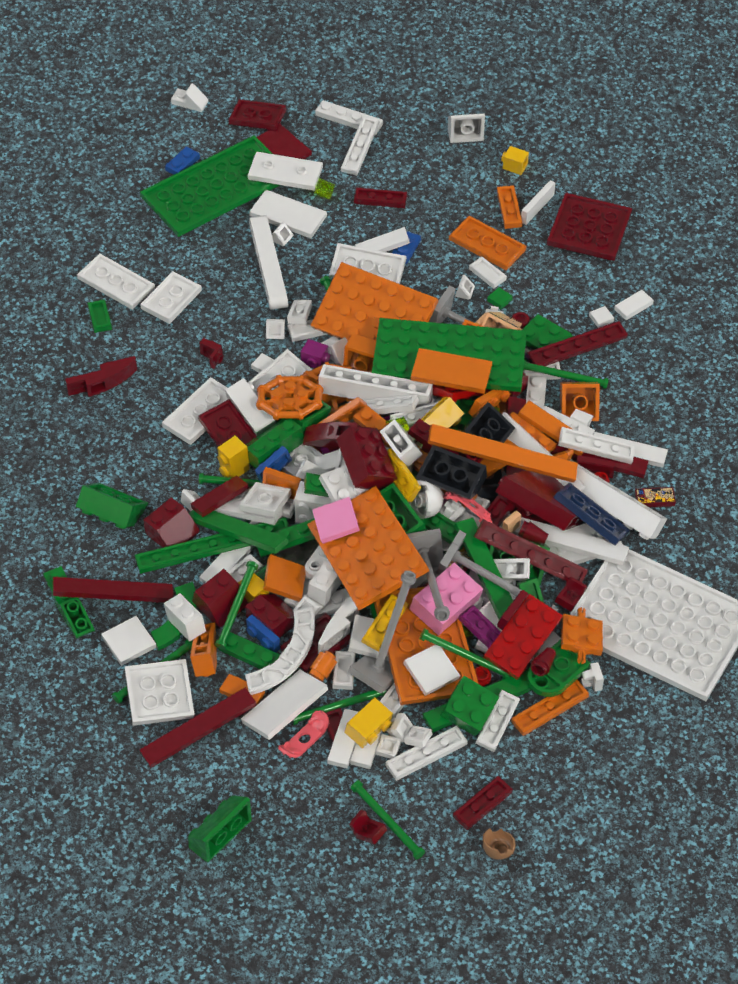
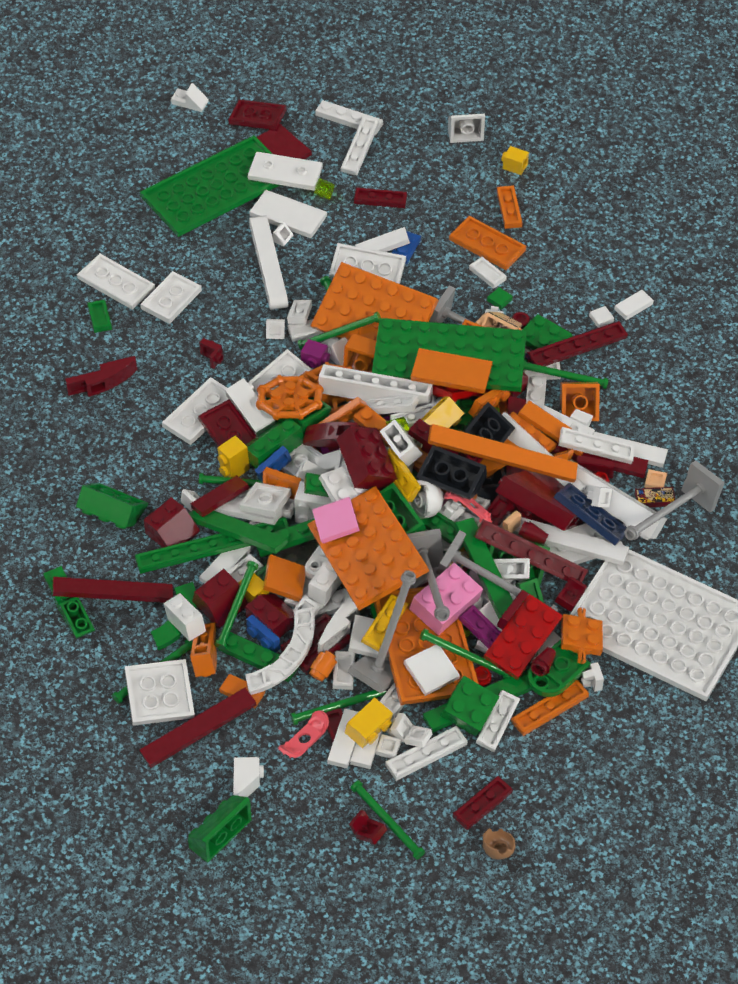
white tile [101,616,157,666] -> none
blue plate [165,146,200,175] -> none
white tile [241,669,328,740] -> none
white tile [251,353,274,373] -> none
white slope [455,275,475,300] -> none
white tile [521,180,555,225] -> none
dark red plate [547,192,632,261] -> none
none -> white slope [233,757,264,797]
none -> green bar [298,312,381,350]
none -> white tile [587,486,613,508]
none -> light grey tile [624,460,725,540]
none -> light nougat tile [644,469,667,488]

